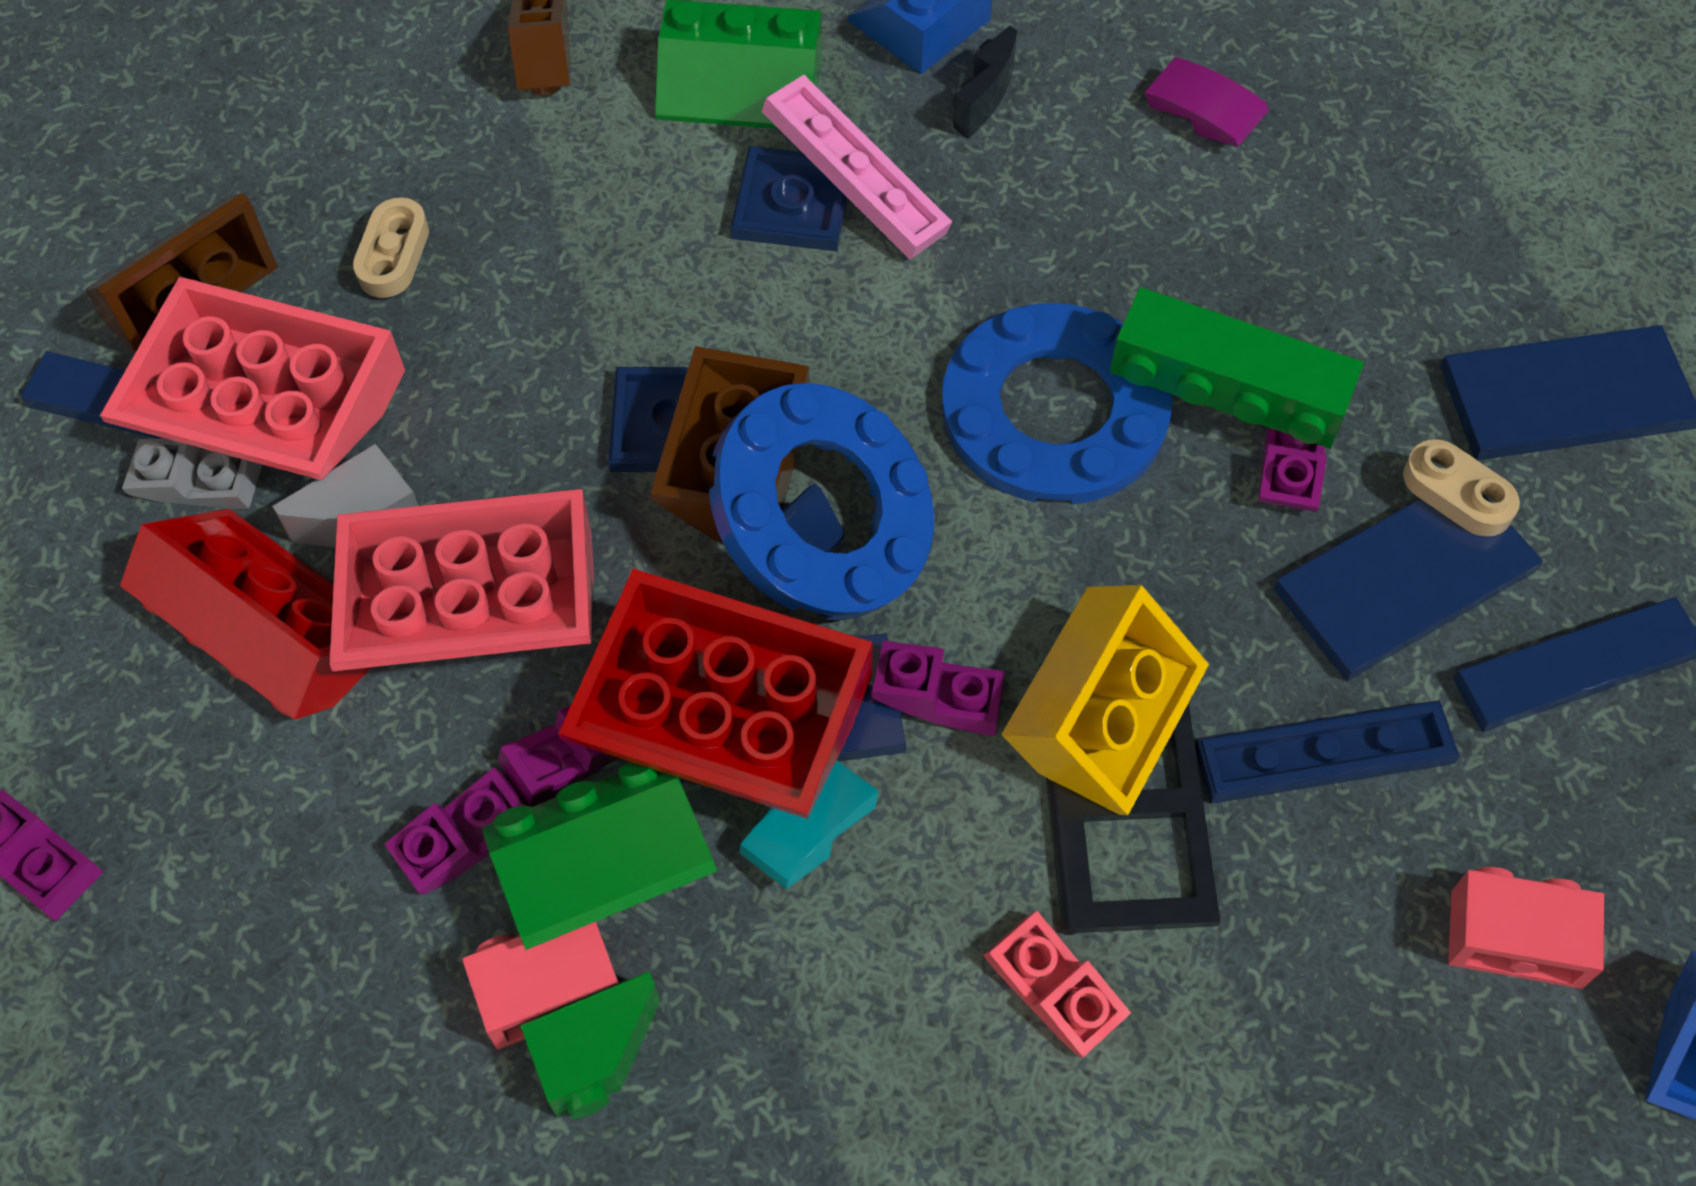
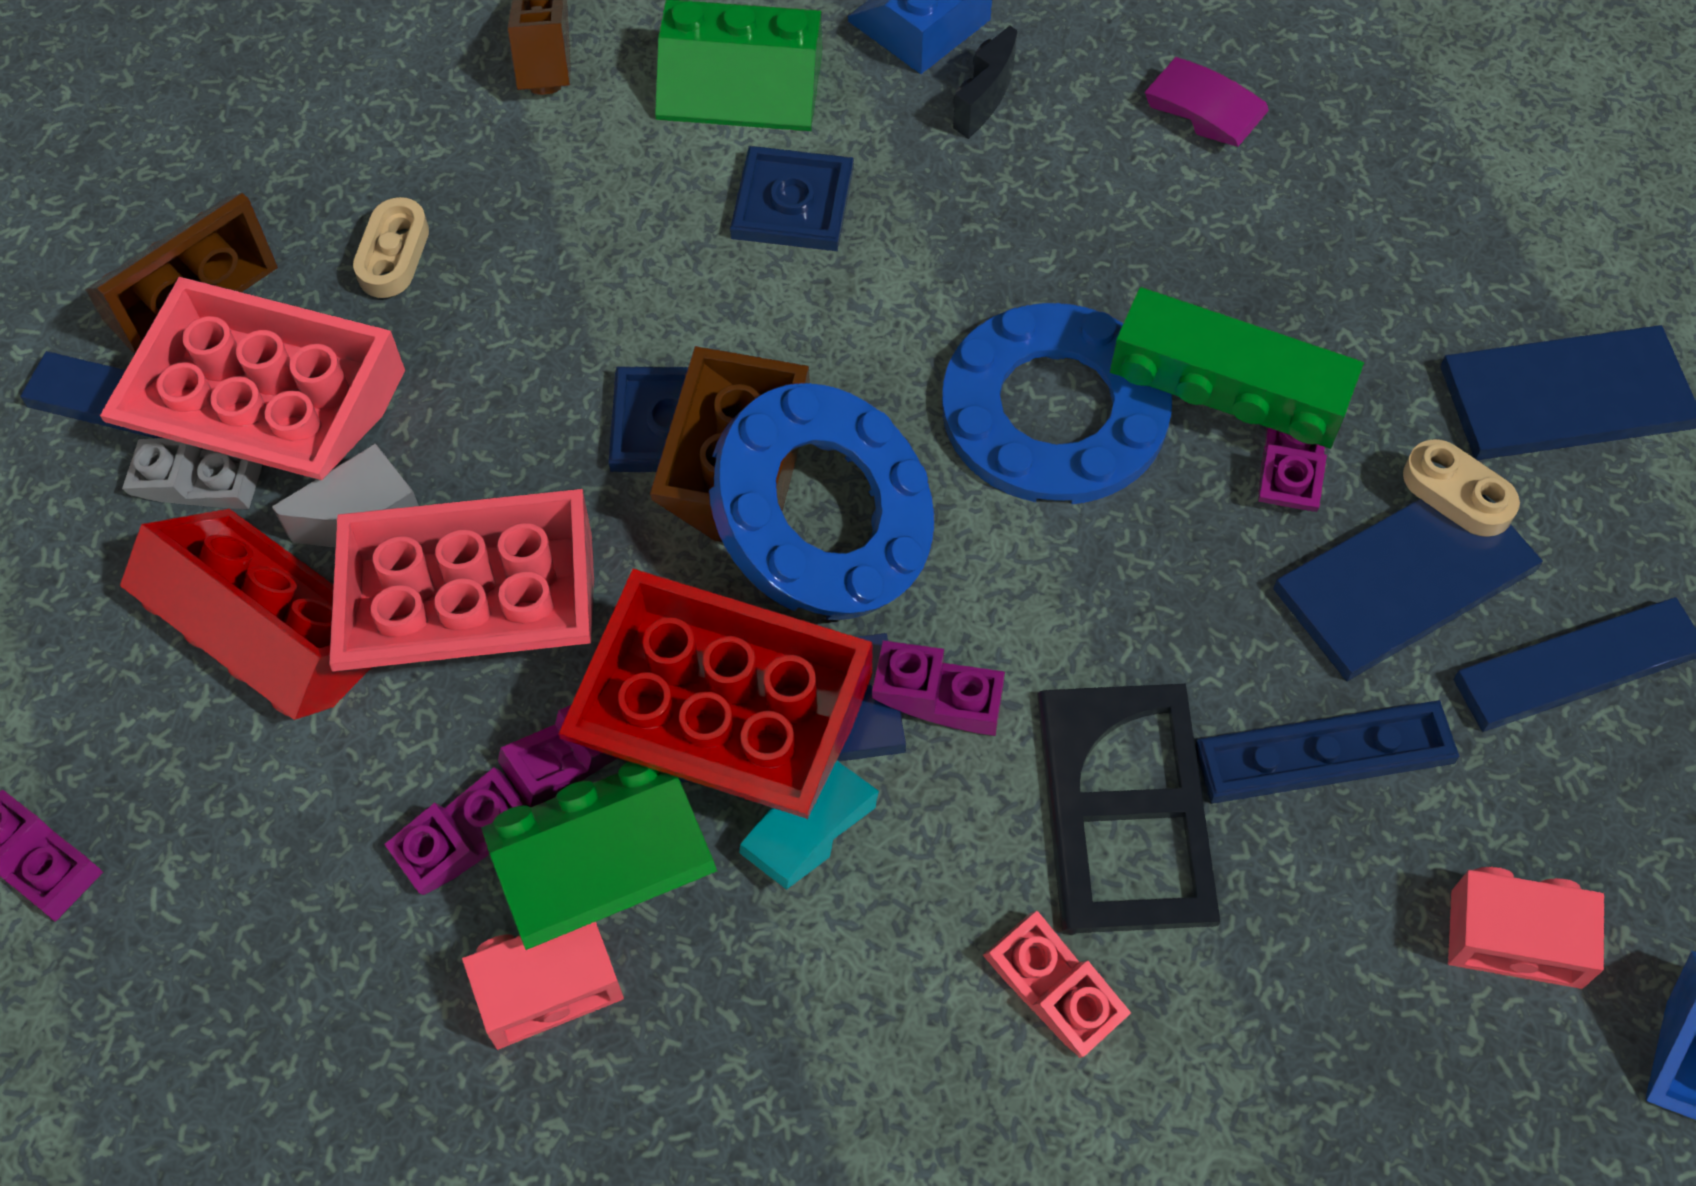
green slope [520,971,660,1119] -> none
bright pink plate [762,75,953,260] -> none
dark blue slope [782,483,845,552] -> none
yellow slope [1001,585,1209,815] -> none

